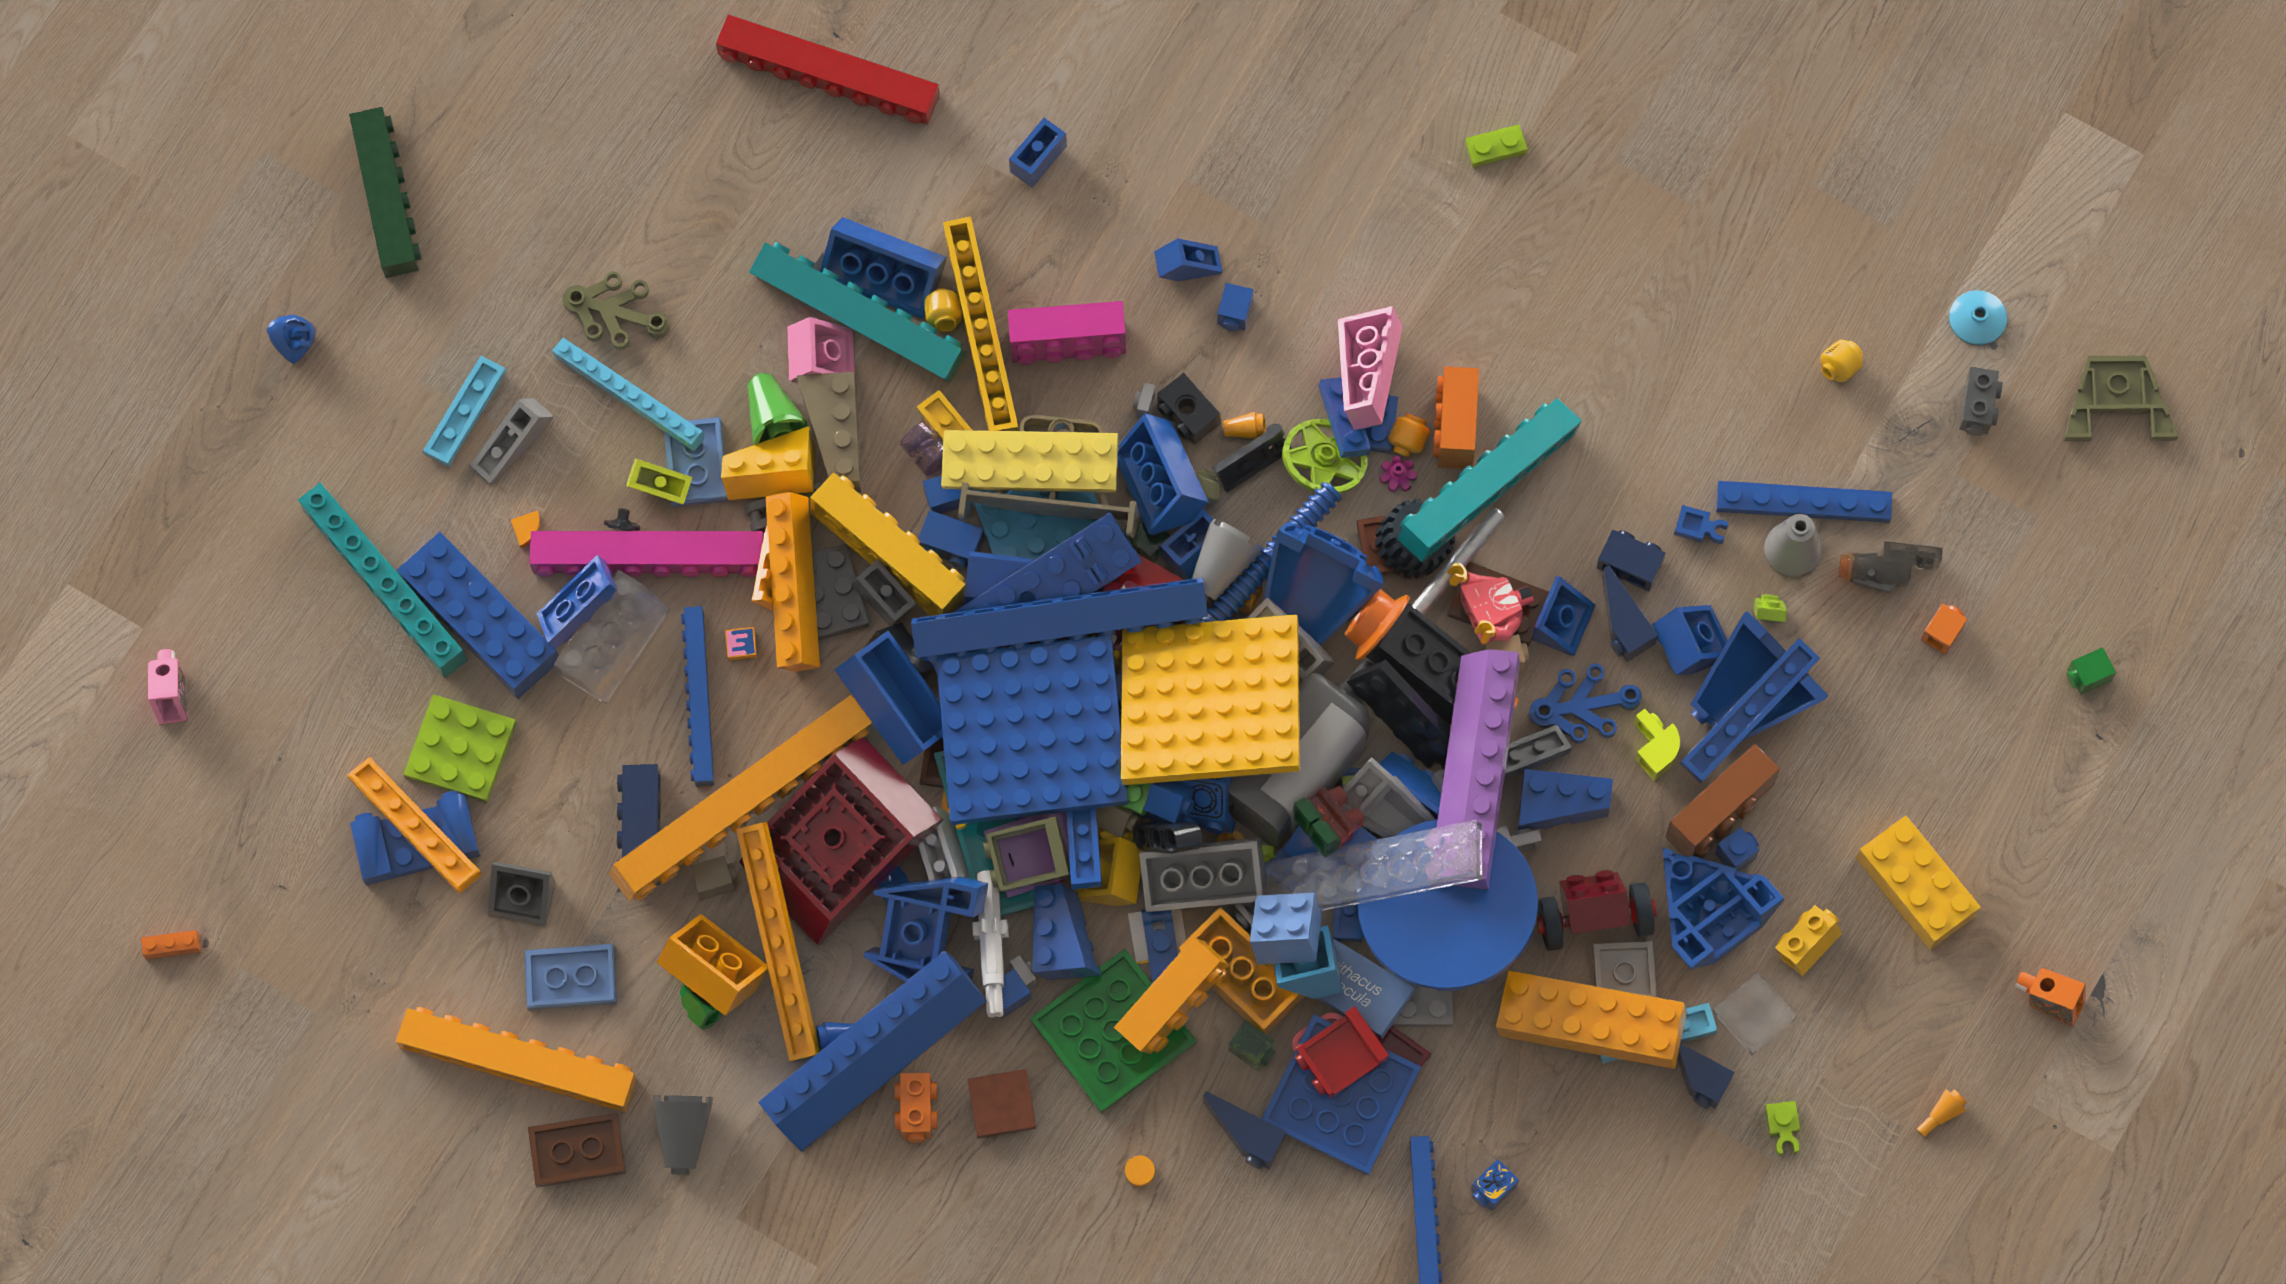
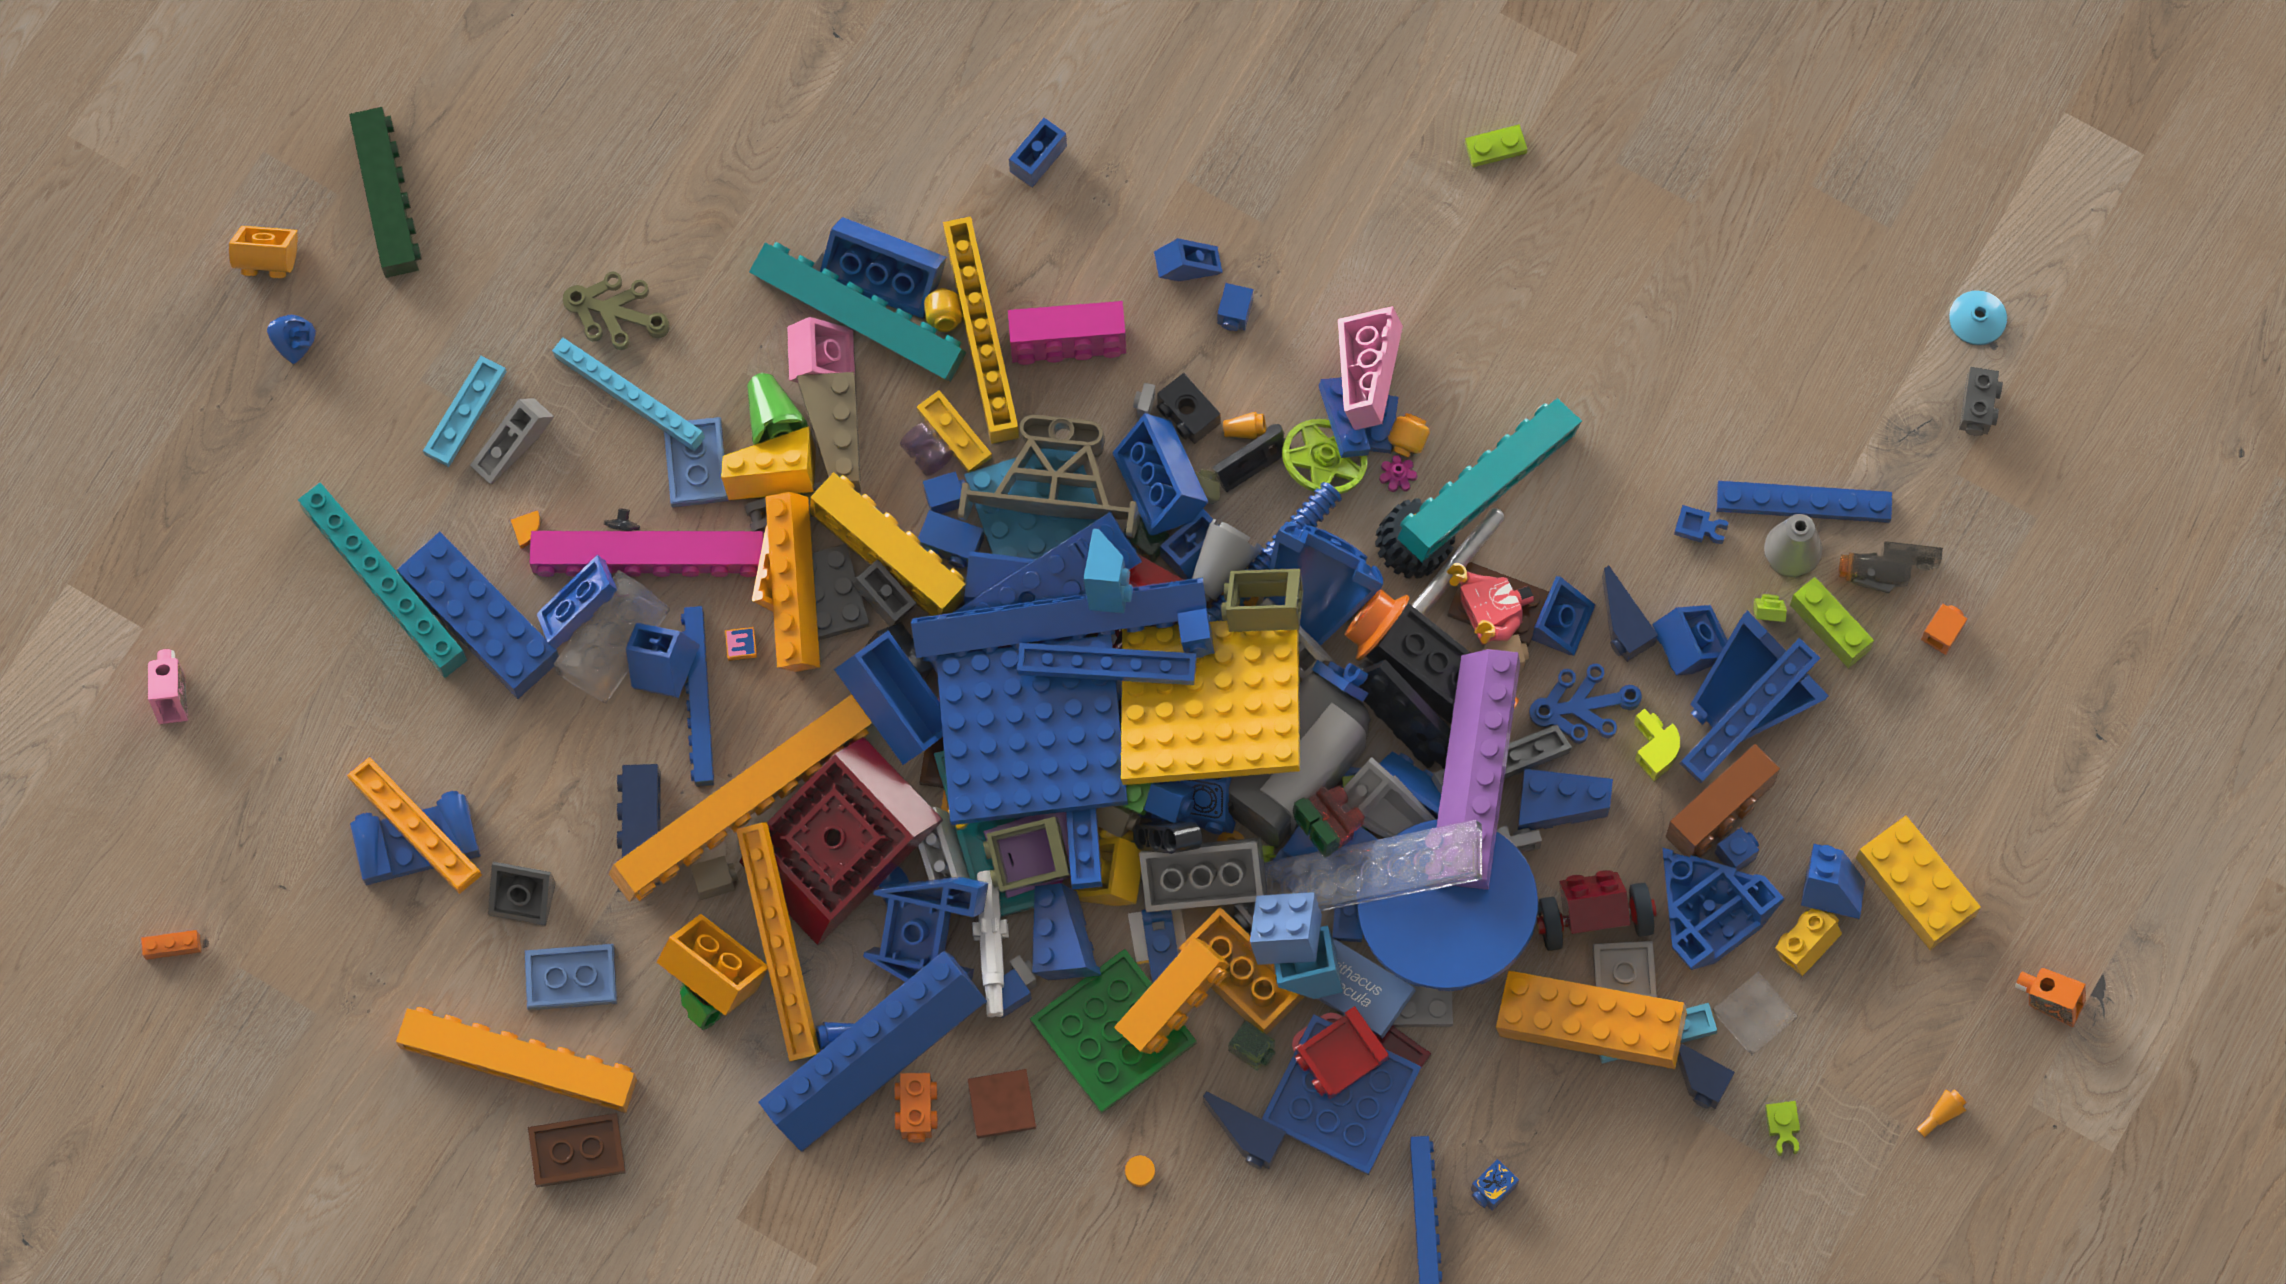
lime plate [403,694,517,803] -> none
neon yellow slope [626,459,693,505] -> none
dark grey cone [653,1095,713,1175] -> none
red brick [716,14,940,125] -> none
light yellow plate [941,430,1119,492] -> none
copper plate [1357,515,1395,575] -> none
orange piece [1433,366,1479,469] -> none
dark blue brick [1596,529,1666,592] -> none
yellow head [1820,340,1863,383] -> none
olive wing [2064,356,2178,441] -> none
green brick [2067,647,2116,695] -> none
none -> light orange brick [229,226,298,278]
none -> blue slope [626,623,699,698]
none -> blue plate [1017,643,1197,685]
none -> dark azure slope [1083,529,1133,613]
none -> blue brick [1177,608,1215,658]
none -> olive window [1221,569,1304,632]
none -> blue plate [1311,660,1368,702]
none -> lime brick [1790,577,1874,669]
none -> blue slope [1801,844,1865,919]

